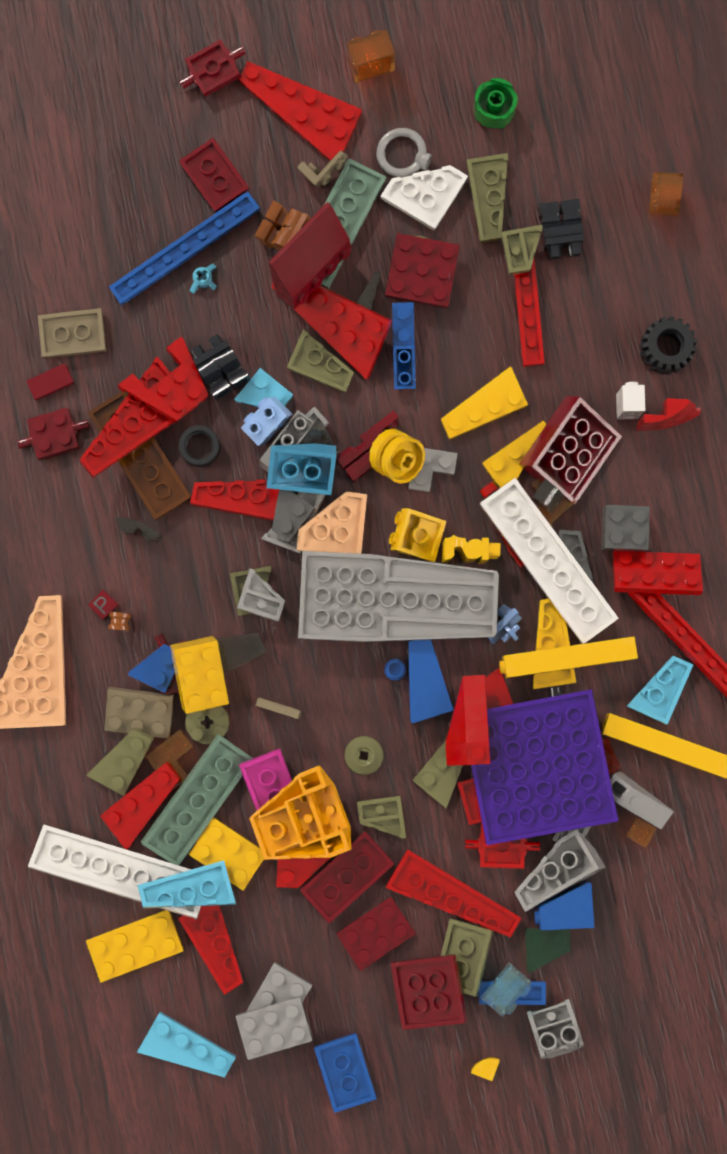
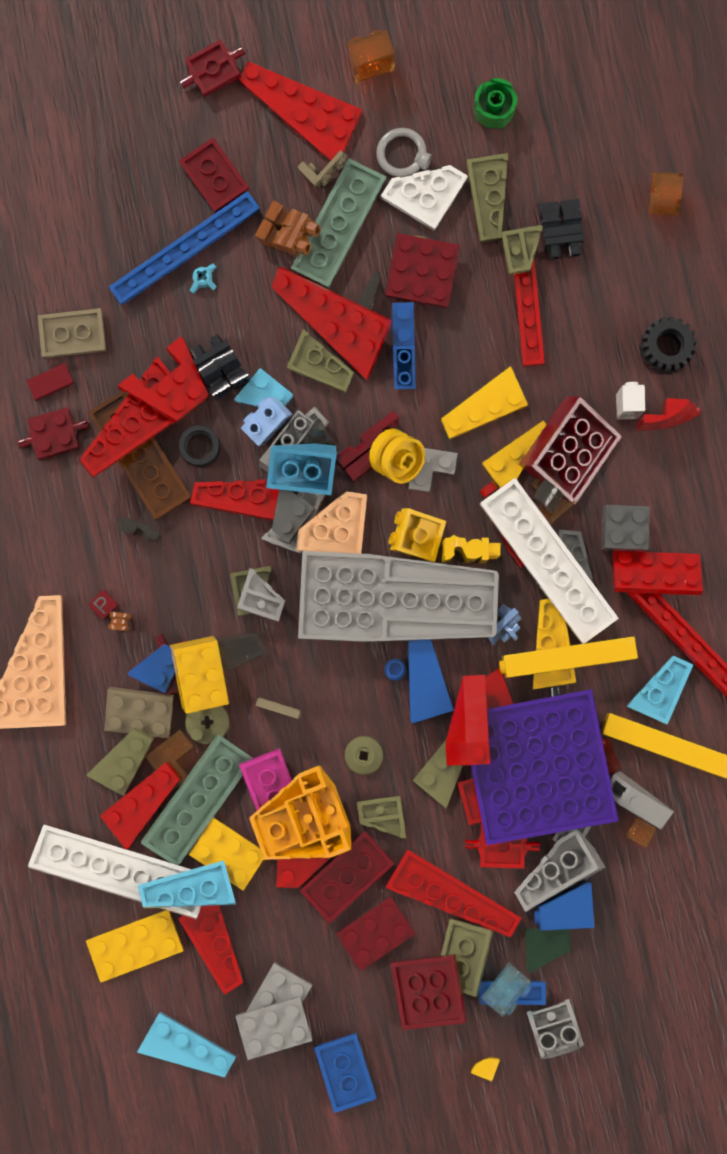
dark red slope [269,202,351,309] -> none

